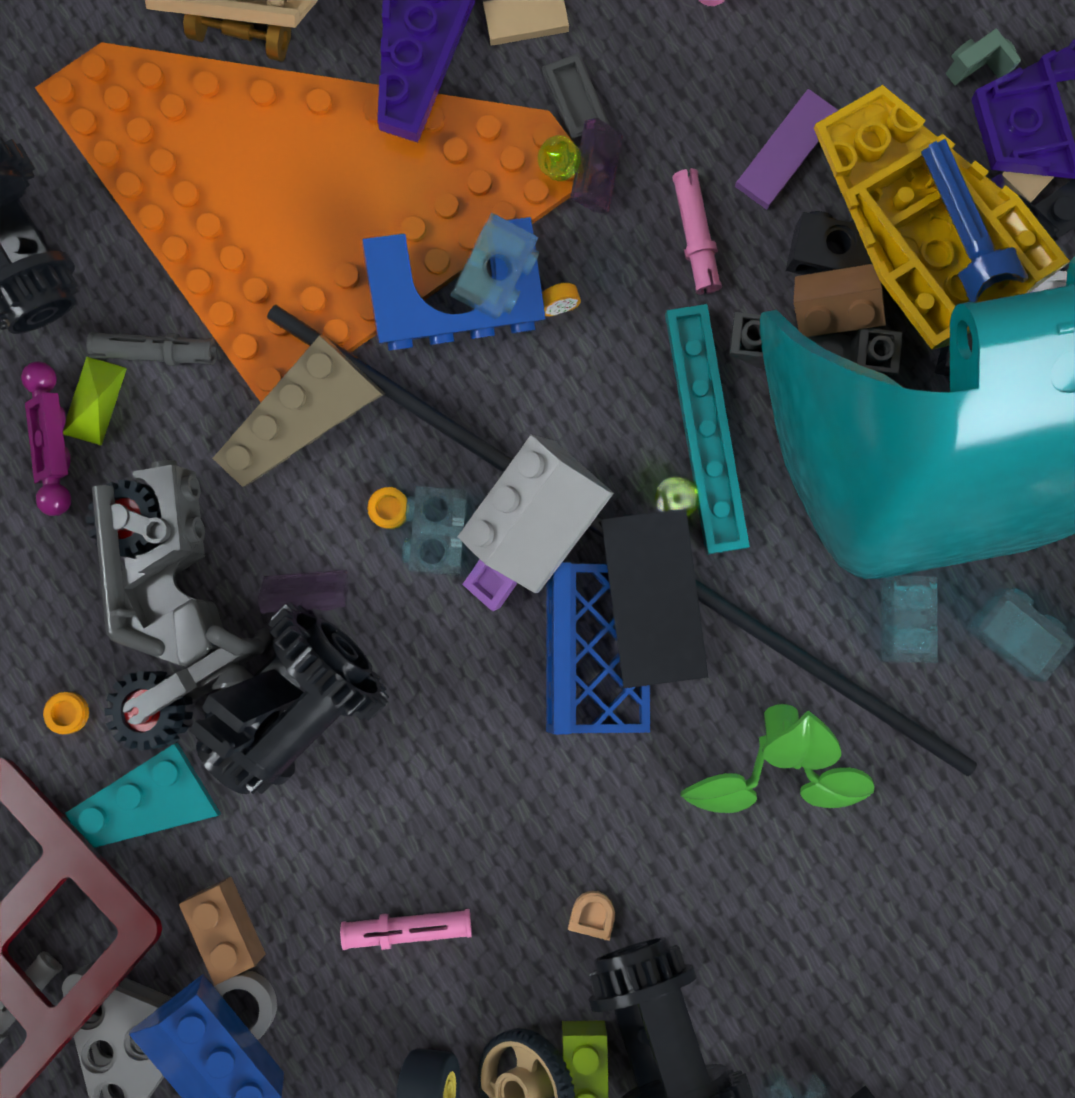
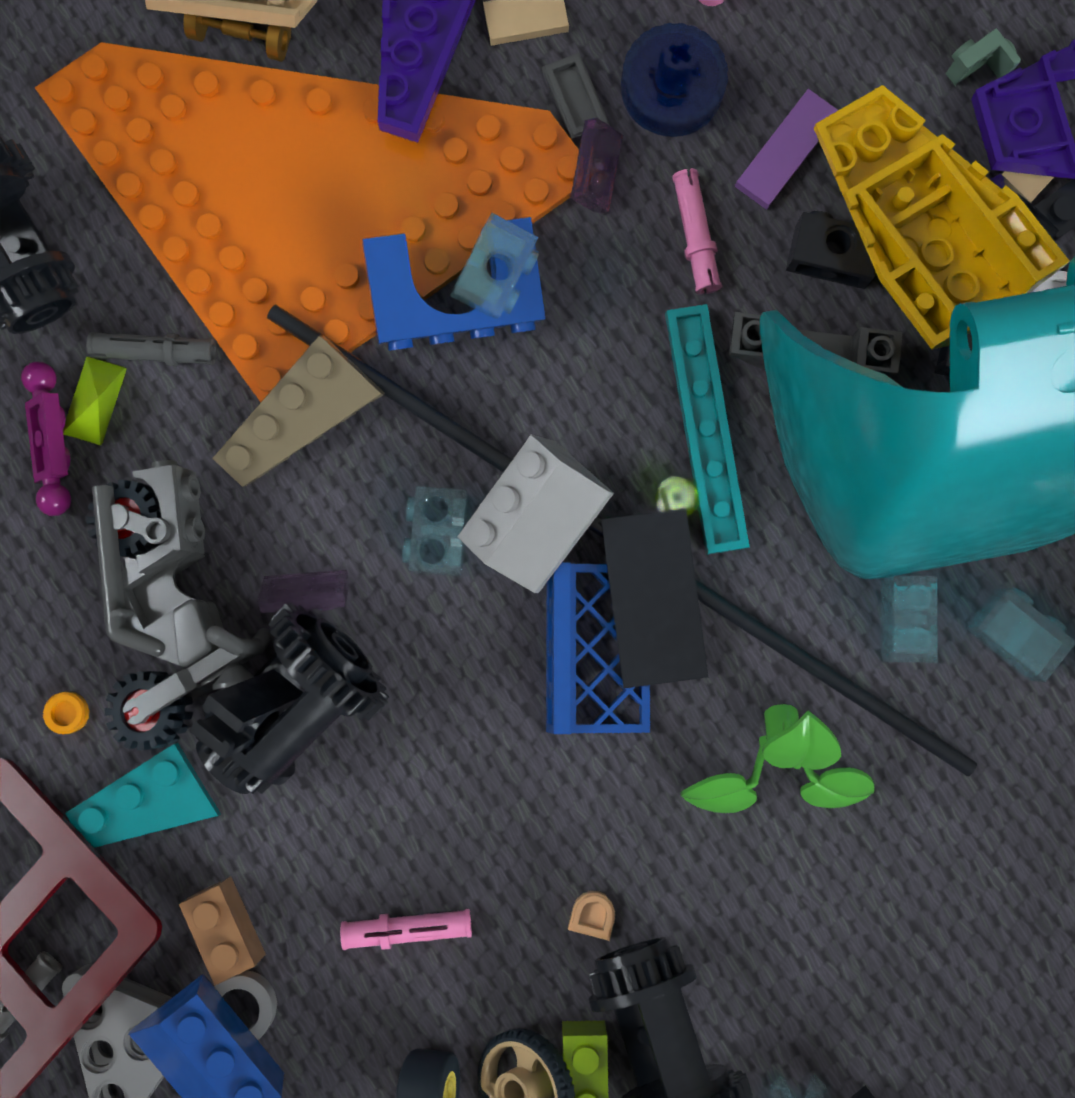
light orange tile [367,487,410,529] -> none
medium lavender plate [462,559,517,611] -> none
clear neon green tile [538,135,581,181] -> none
light orange tile [542,283,581,317] -> none
medium nougat brick [794,264,886,337] -> none
blue piece [921,139,1029,303] -> none
none -> clear blue piece [621,23,728,137]

